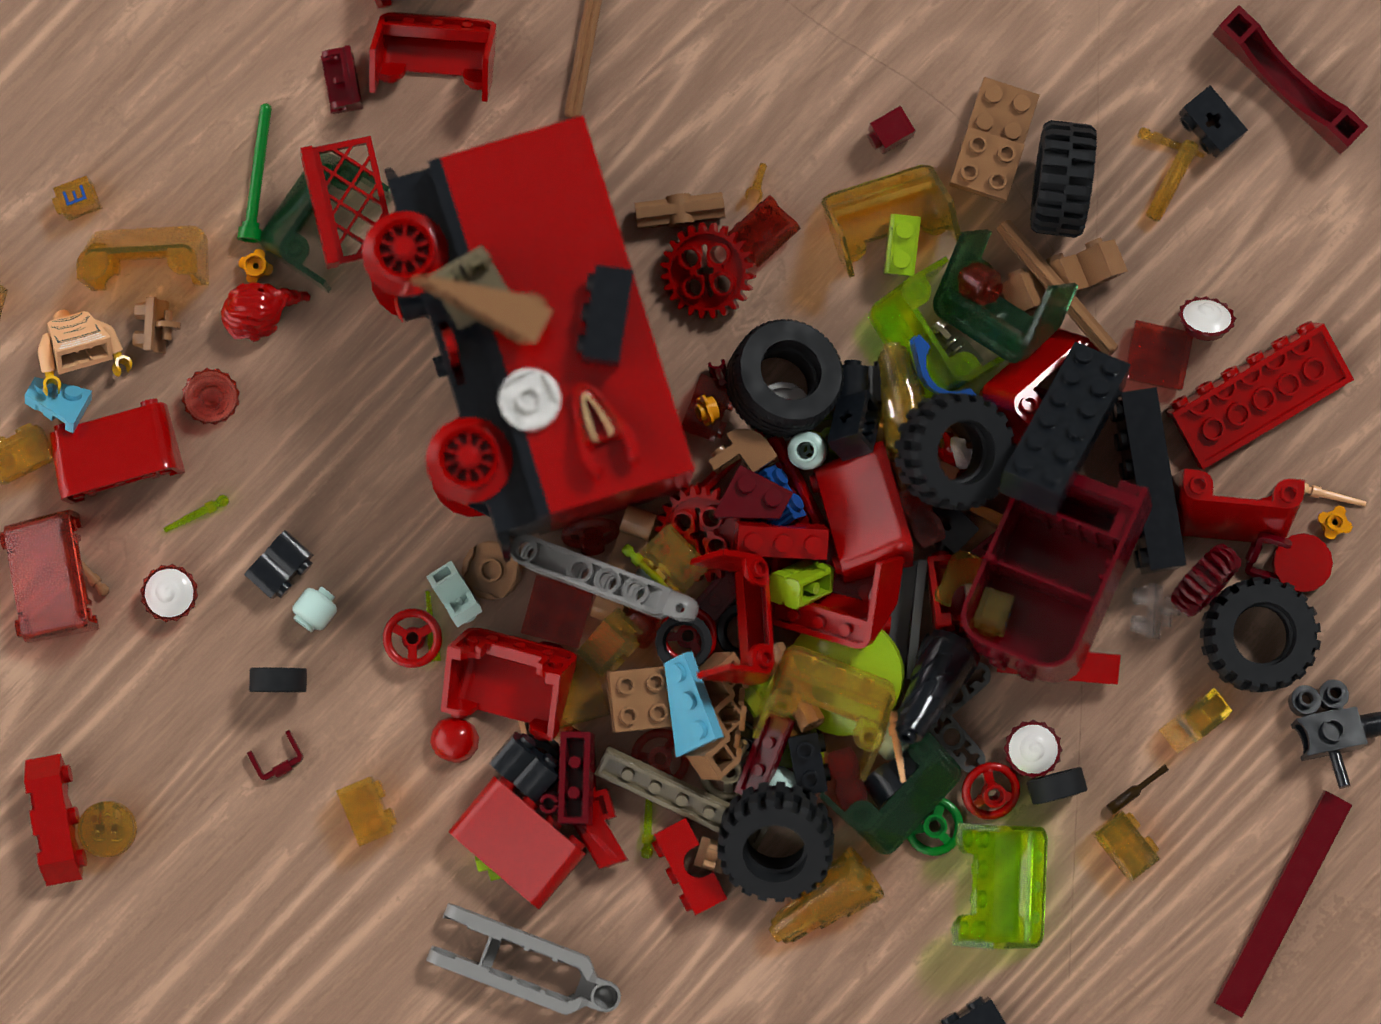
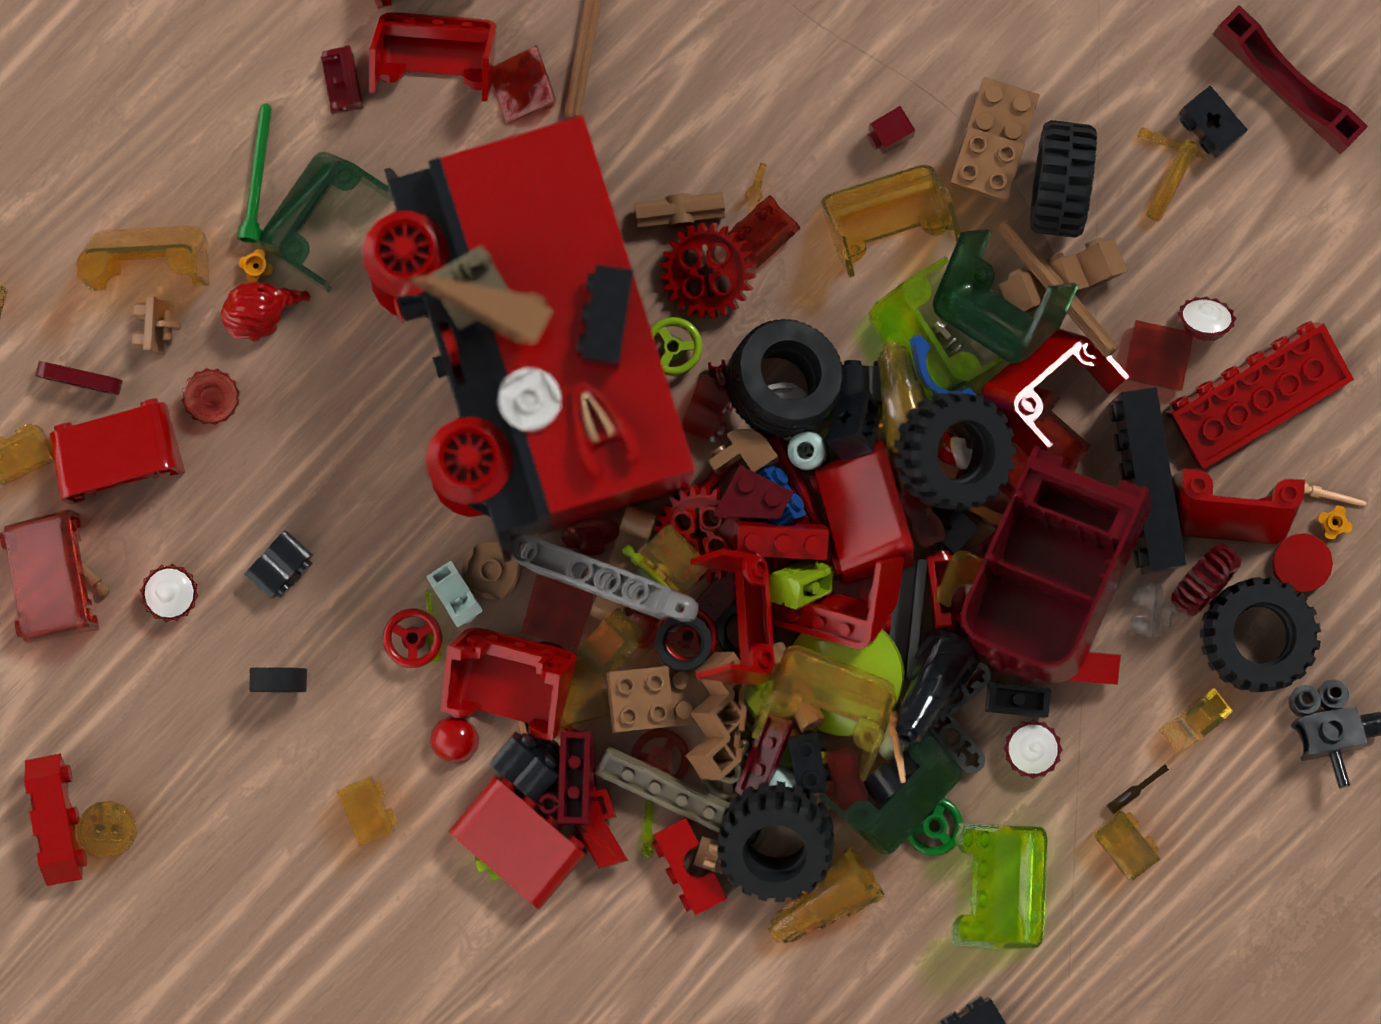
medium azure wing [25,377,92,433] -> none
light nougat torso [38,310,132,396] -> none
clear yellow brick [52,176,102,221] -> none
clear neon green piece [164,495,229,532] -> none
dark red piece [247,730,304,780] -> none
light aqua head [292,587,337,632] -> none
red fence [300,136,389,269] -> none
light grey piece [426,903,621,1015] -> none
medium azure wing [664,651,724,757] -> none
light orange plate [695,395,720,426] -> none
lime brick [883,214,921,277] -> none
clear red head [958,262,1003,306] -> none
red piece [962,762,1020,820] -> none
clear yellow brick [973,587,1015,638] -> none
black brick [999,342,1131,516] -> none
black tyre [1027,767,1088,805] -> none
dark red tile [1214,790,1352,1018] -> none
dark red piece [1245,532,1292,579] -> none
none -> dark red beam [35,361,123,395]
none -> clear red hinge [492,46,556,123]
none -> lime piece [651,317,703,376]
none -> black brick [985,681,1051,718]

